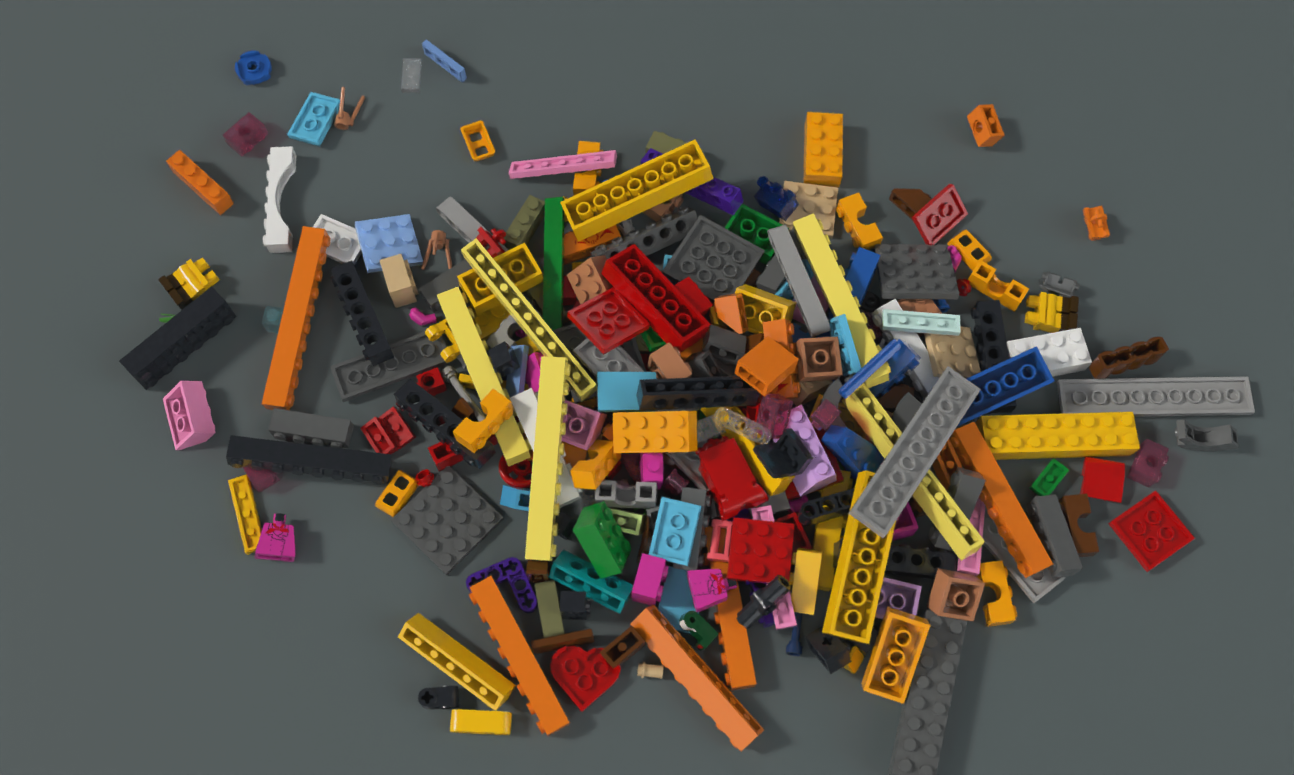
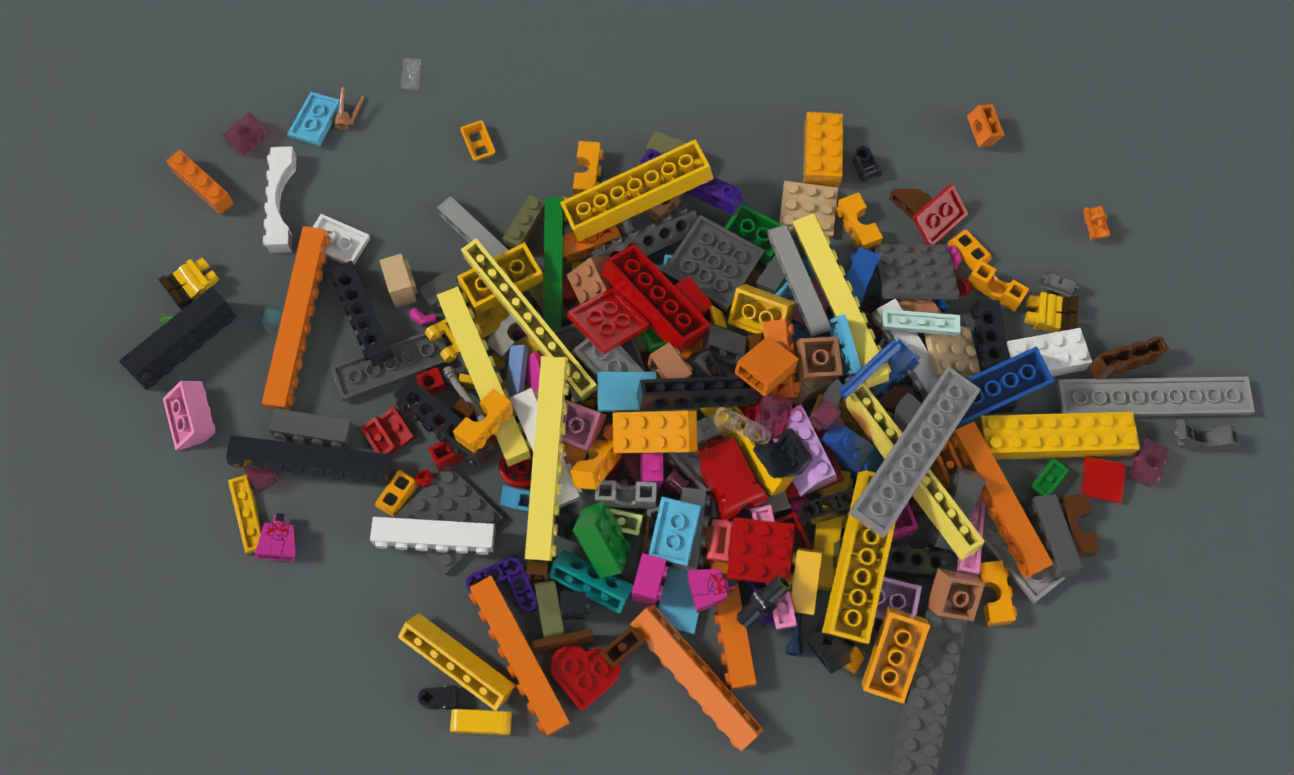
blue plate [235,51,272,85] -> none
light blue plate [355,214,423,273] -> none
nougat plant [421,230,452,270] -> none
medium blue tile [422,39,467,82] -> none
red hips [475,227,506,258] -> none
black brick [488,341,520,377] -> none
bright pink plate [509,150,617,179] -> none
tan pin [637,662,663,679] -> none
dark green leg [679,611,718,651] -> none
orange slope [713,293,749,334] -> none
clear blue brick [754,176,799,221] -> none
red plate [1108,490,1195,572] -> none
none -> white brick [370,517,496,555]
none -> black piece [852,146,882,183]

